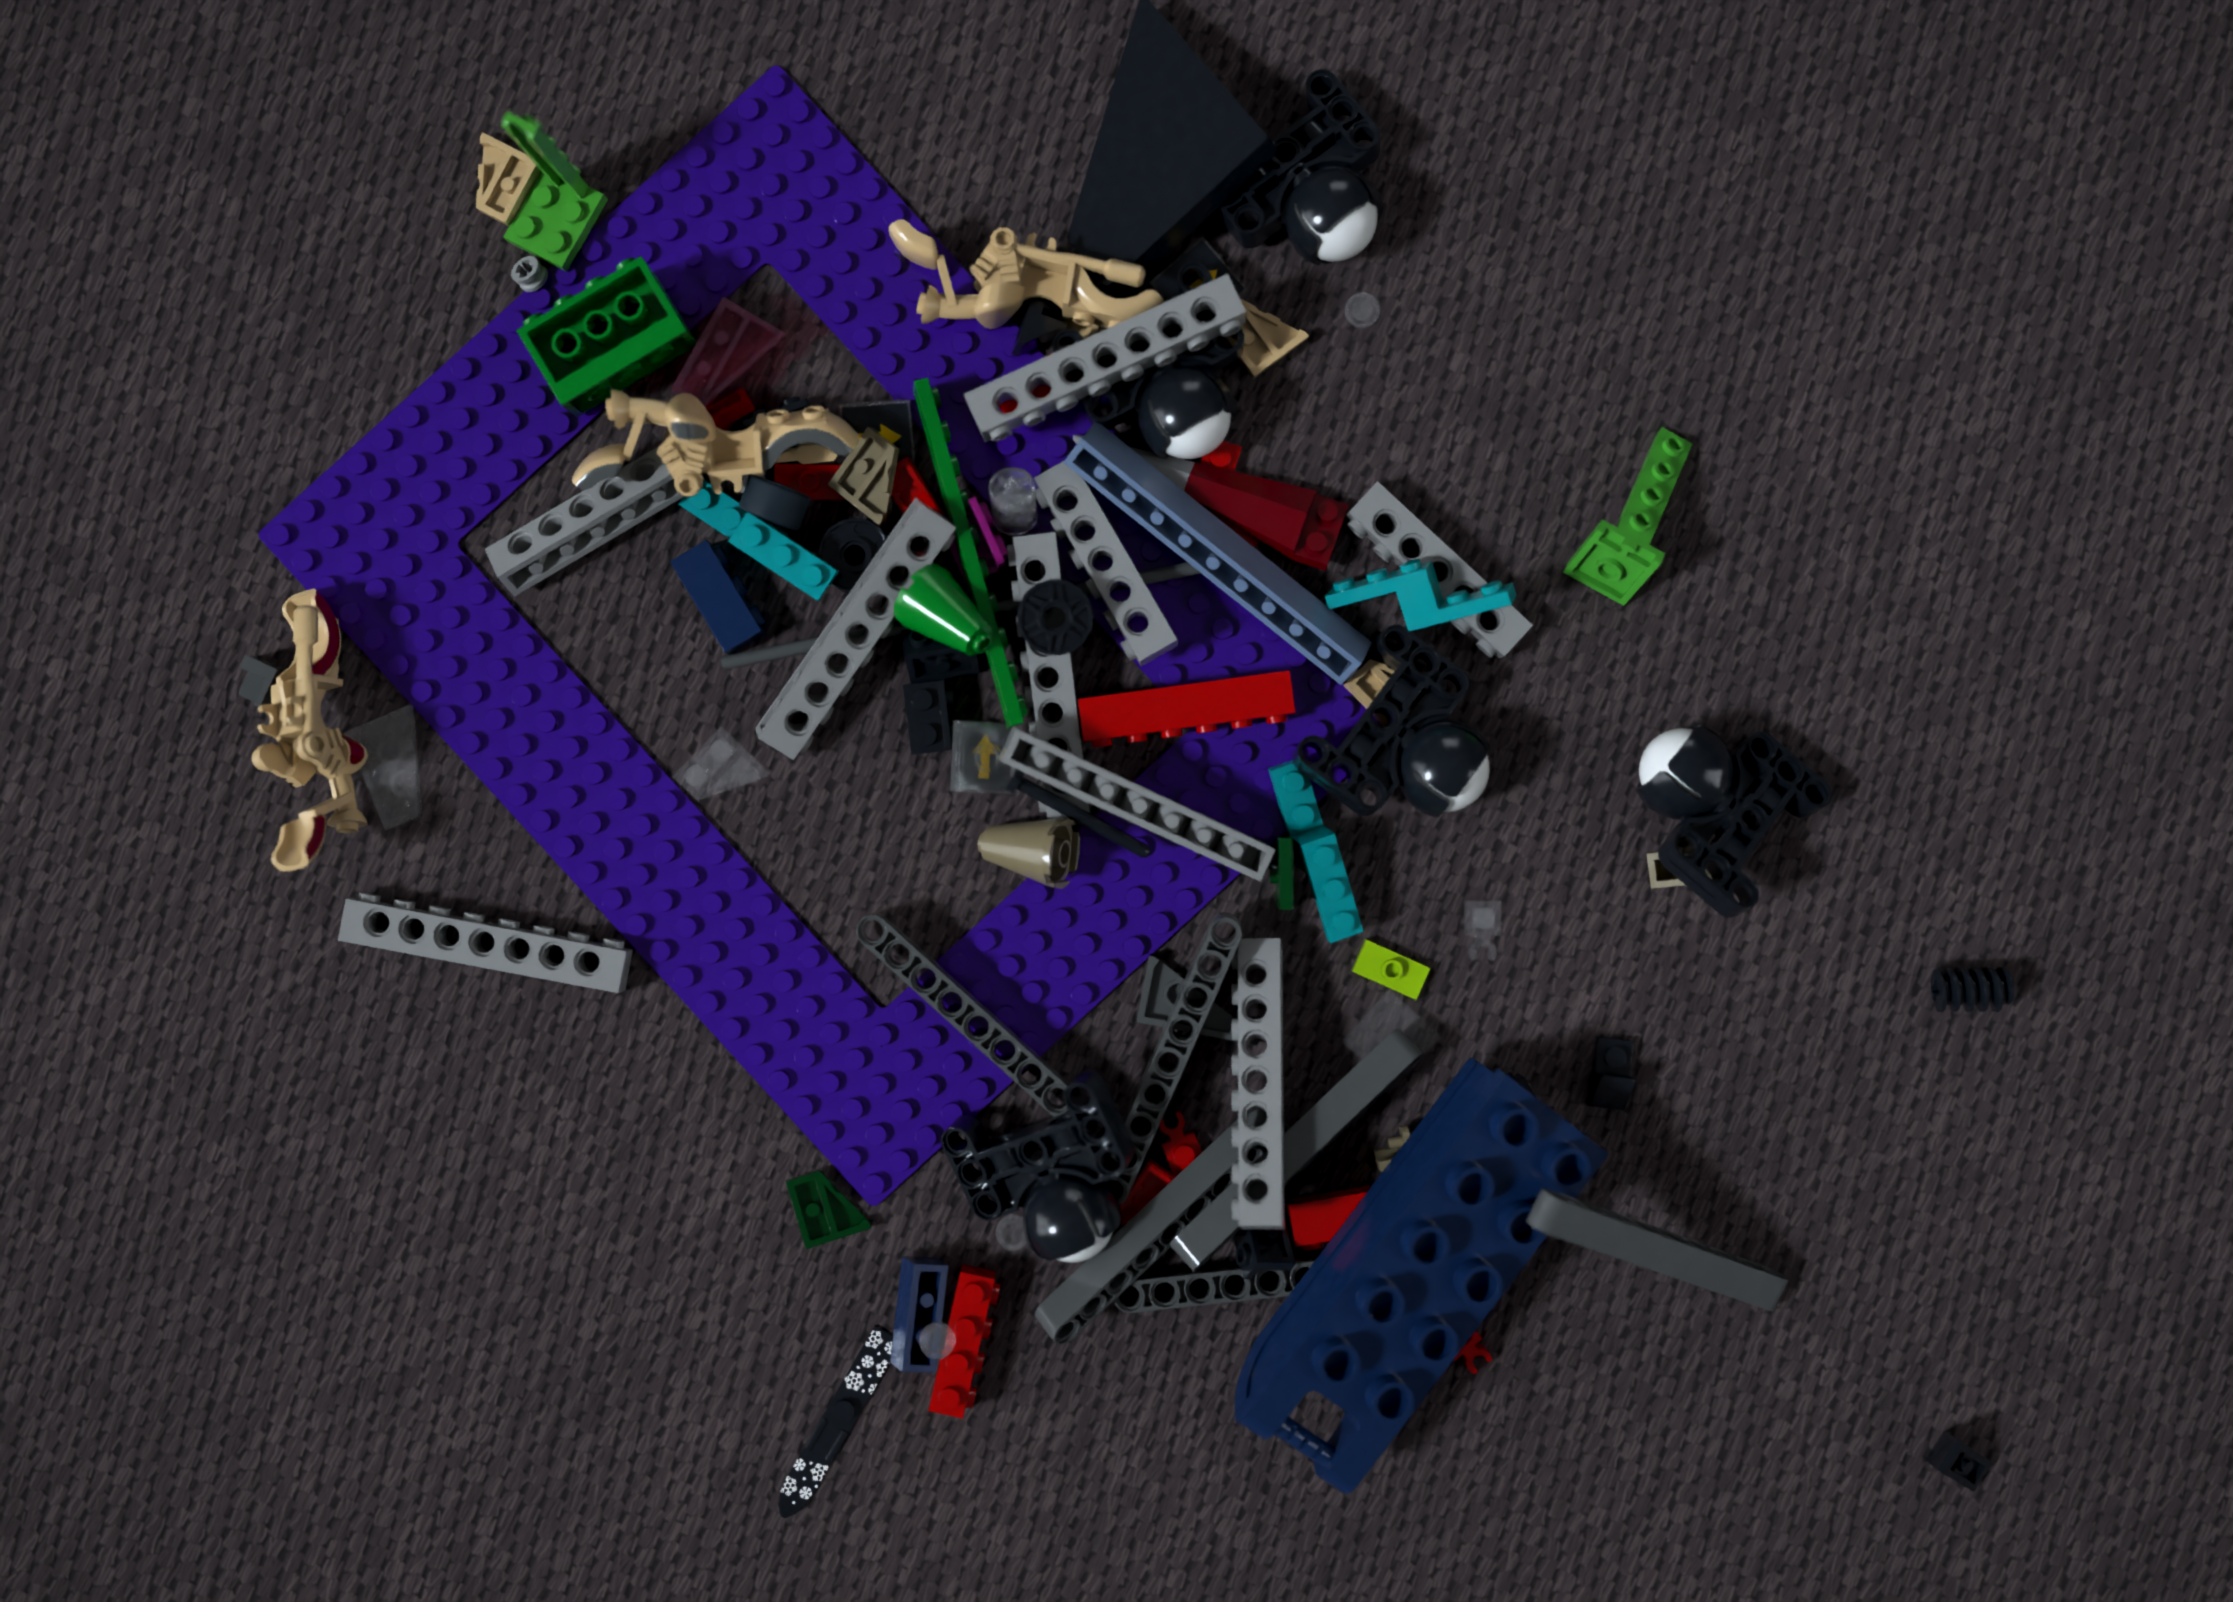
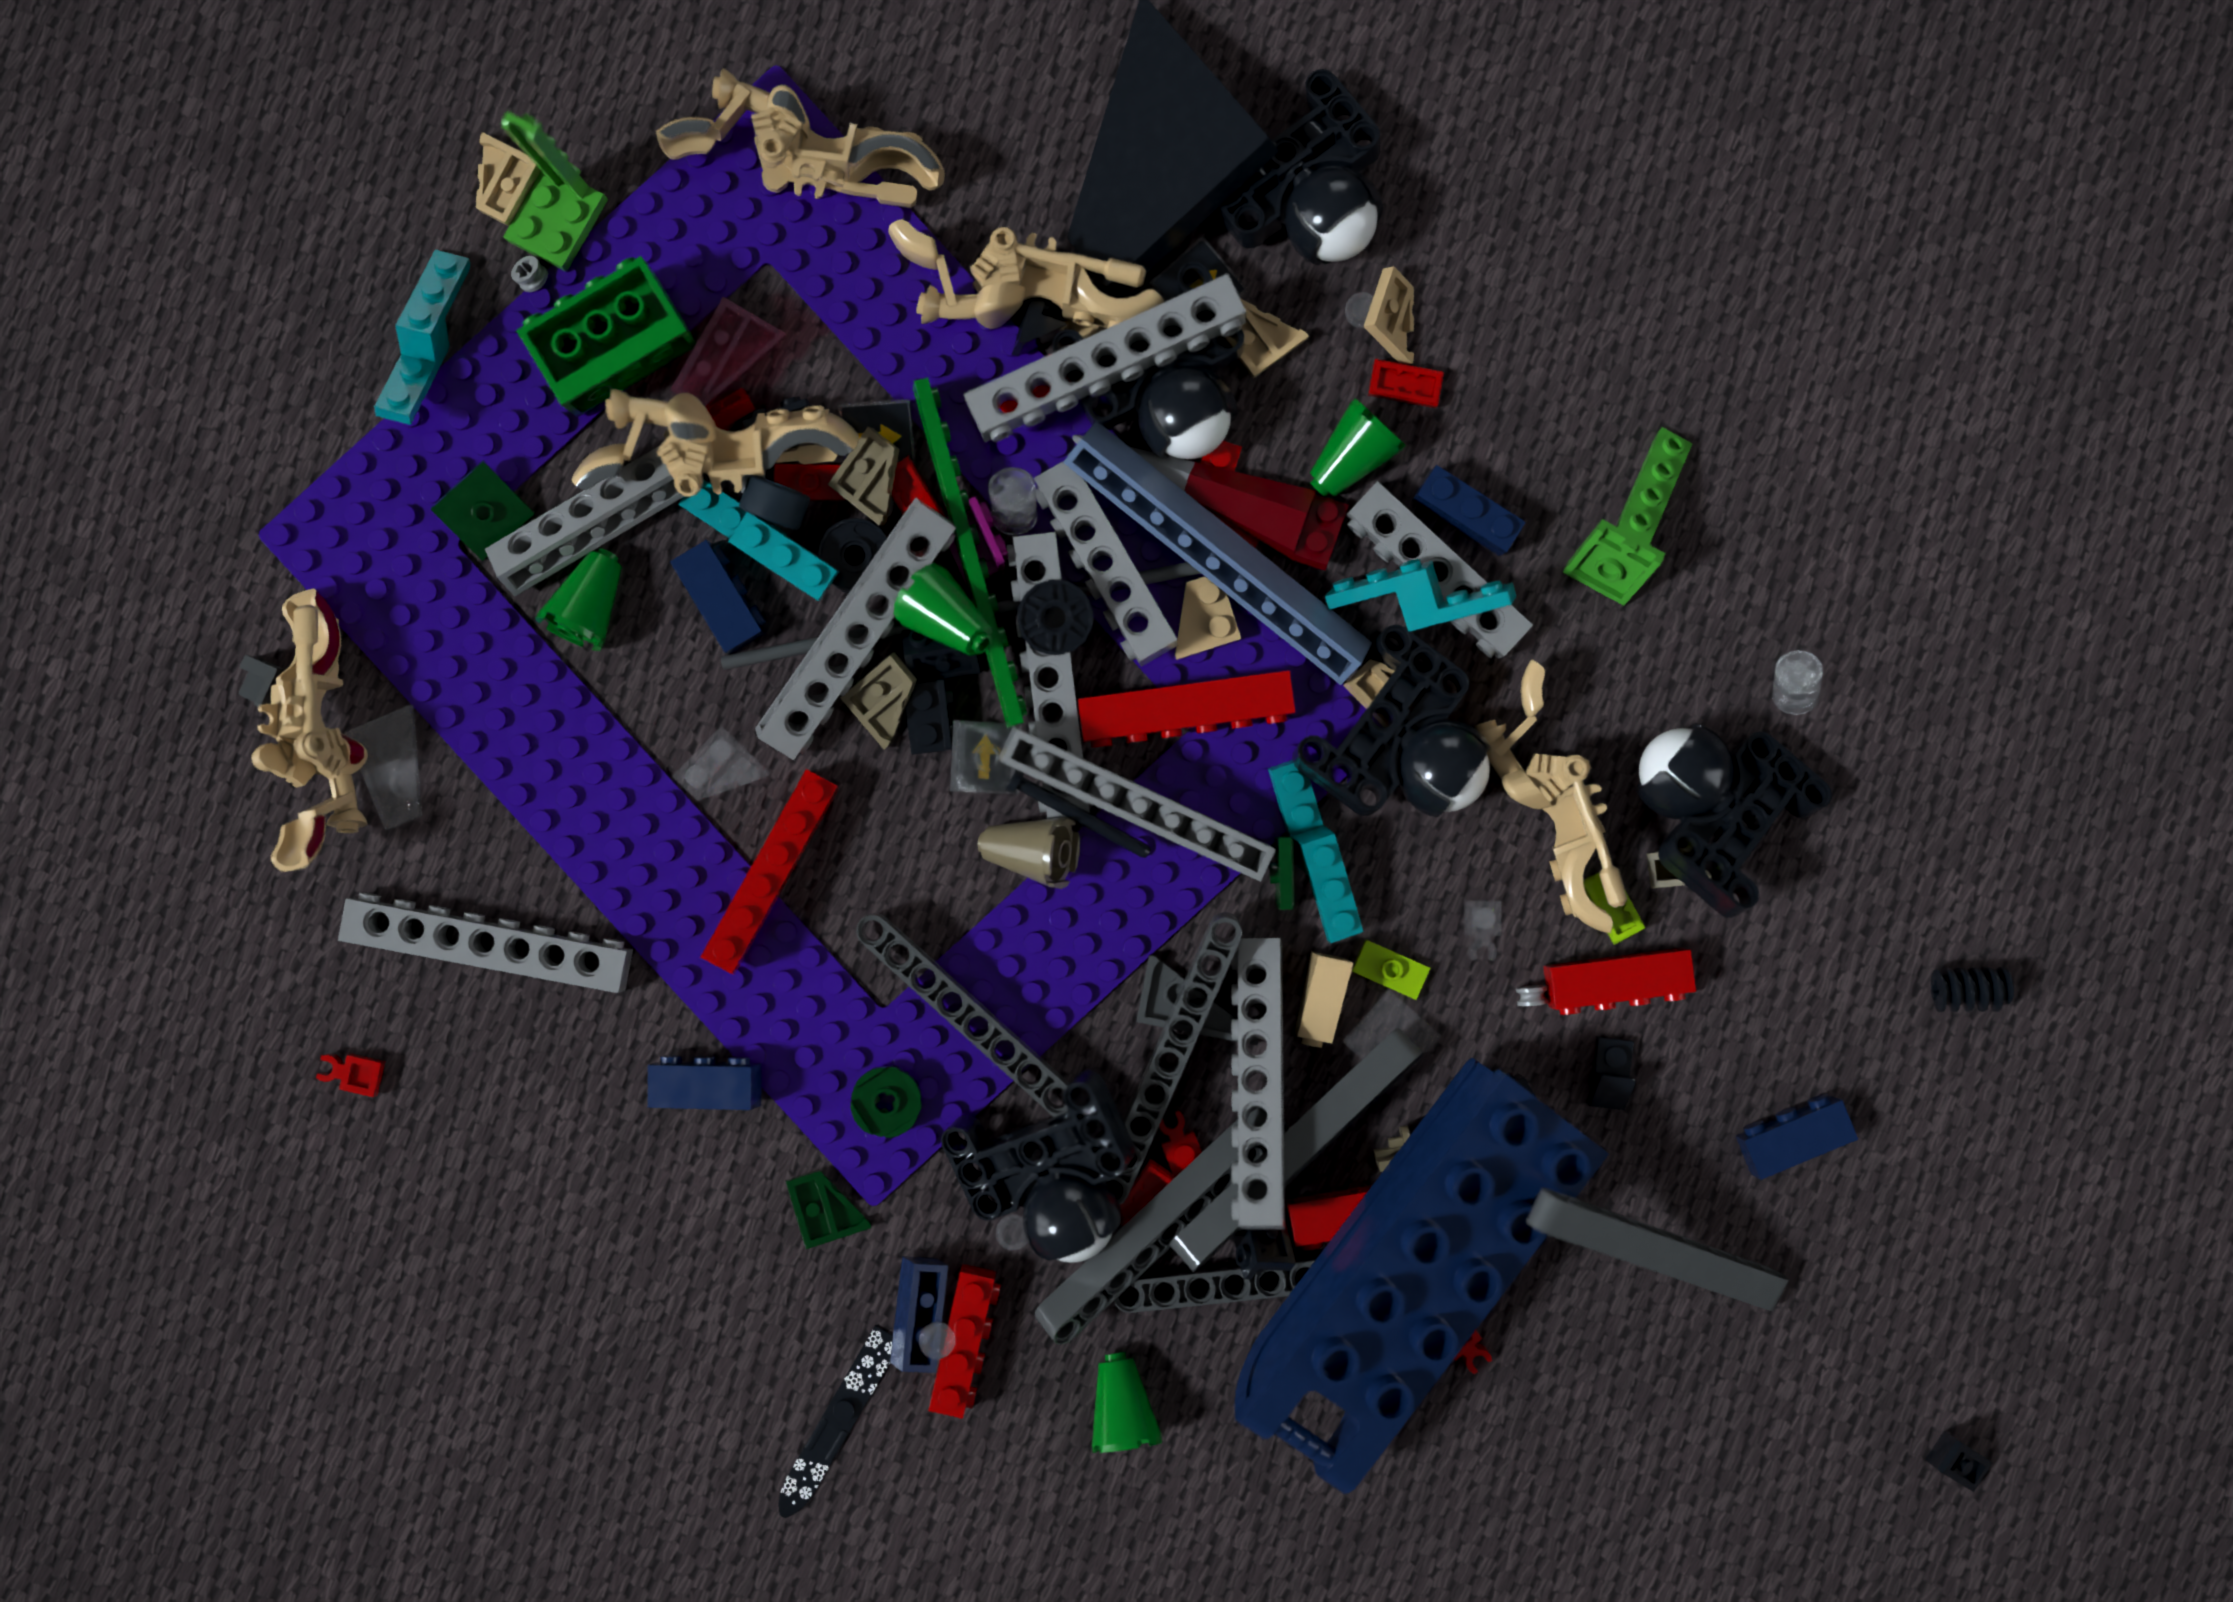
none -> red plate [316,1053,386,1097]
none -> teal bracket [374,249,470,425]
none -> dark green plate [431,460,535,561]
none -> green cone [536,549,622,651]
none -> dark blue brick [648,1055,762,1110]
none -> tan piece [656,68,945,208]
none -> red brick [700,769,839,975]
none -> dark tan wing [840,653,917,749]
none -> dark green plate [851,1065,922,1138]
none -> green cone [1092,1352,1163,1453]
none -> tan wing [1175,576,1241,660]
none -> tan slope [1295,951,1353,1048]
none -> green cone [1310,398,1406,497]
none -> tan wing [1363,266,1414,365]
none -> red plate [1367,359,1444,408]
none -> dark blue brick [1412,465,1526,556]
none -> tan piece [1475,659,1628,934]
none -> light grey bush [1516,985,1549,1006]
none -> red brick [1543,948,1696,1015]
none -> lime plate [1583,872,1646,945]
none -> dark blue brick [1736,1094,1859,1180]
none -> clear wheel [1772,650,1823,715]

